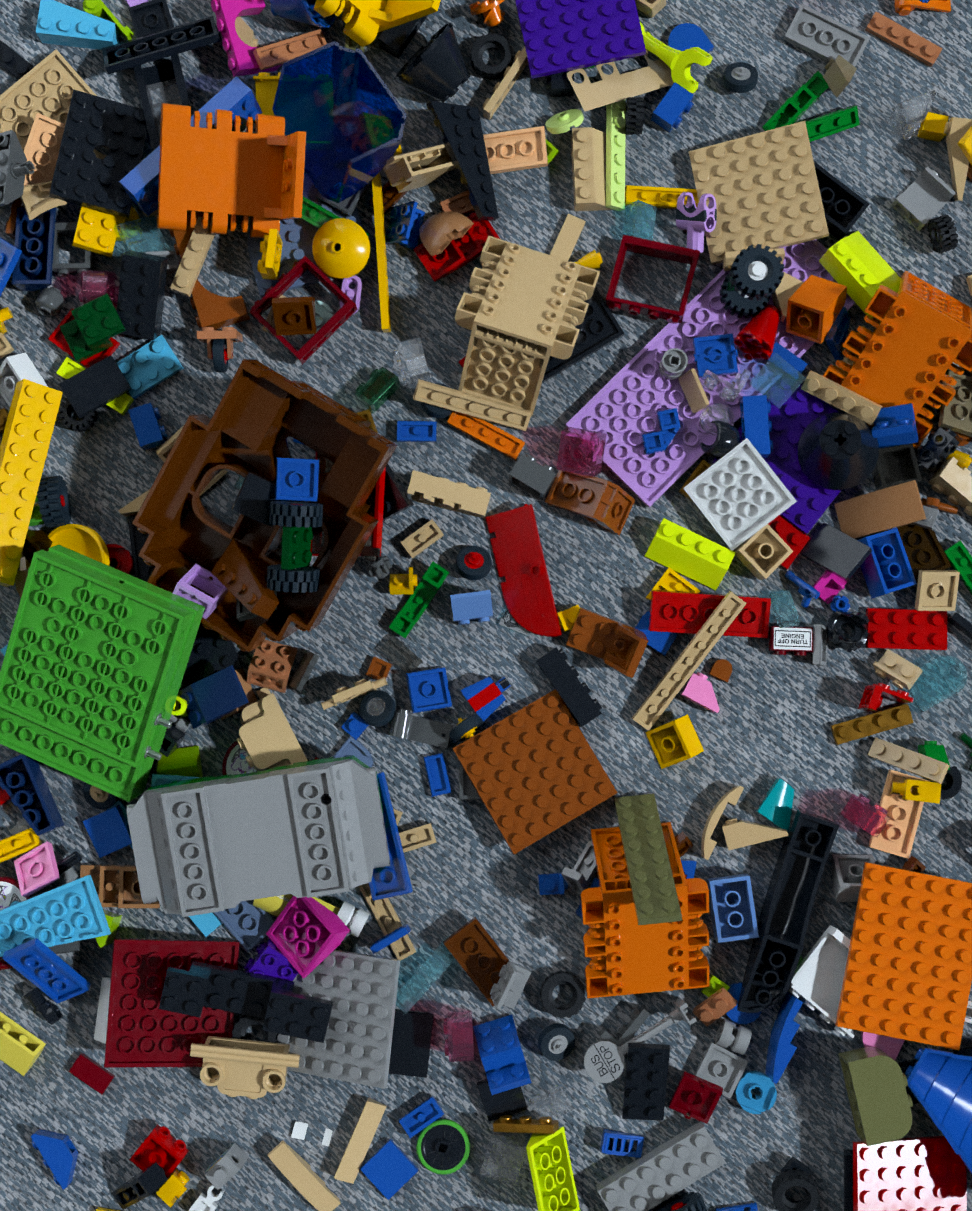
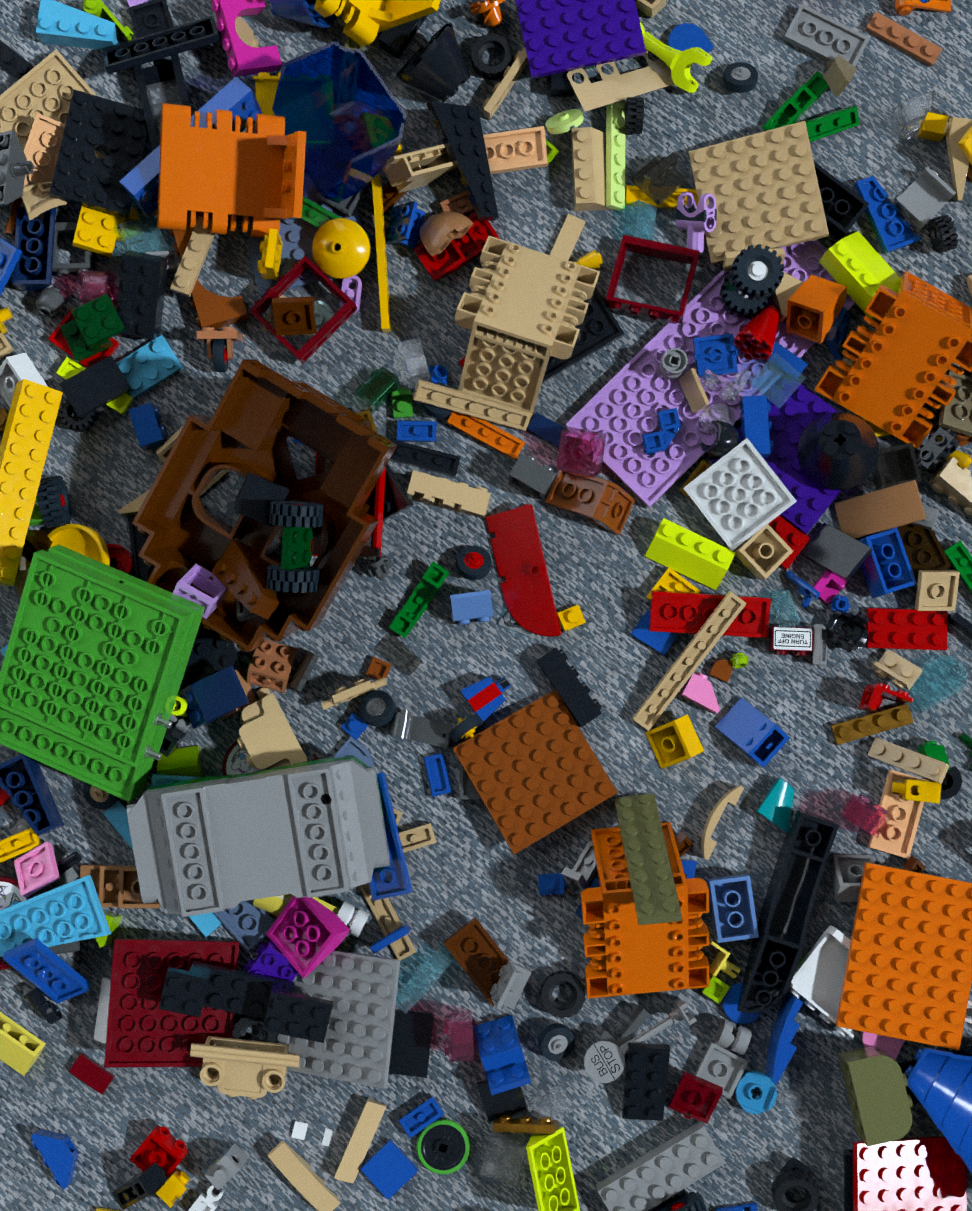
blue tile [83,805,132,858] -> none
nougat plate [253,29,329,71] -> none
blue tile [276,457,319,502] -> none
yellow bracket [389,567,418,595] -> none
tan plate [400,519,444,559] -> none
blue plate [405,667,452,714] -> none
dark orange bracket [566,607,648,678] -> none
blue slope [600,1129,644,1158] -> none
blue brick [651,82,694,133] -> none
nougat plate [693,987,737,1026] -> none
tan slope [722,818,788,850] -> none
tan plate [801,370,883,425] -> none
blue bracket [872,403,919,448] -> none
dark orange bar [921,497,958,514] -> none
none -> black plate [385,437,461,477]
none -> bright green bracket [392,388,413,419]
none -> blue plate [428,365,448,384]
none -> dark blue tile [527,412,571,449]
none -> clear smoke bracket [631,152,687,205]
none -> light yellow bracket [709,939,740,979]
none -> blue slope [715,697,790,768]
none -> lime plate [730,653,749,669]
none -> blue wing [854,176,921,255]

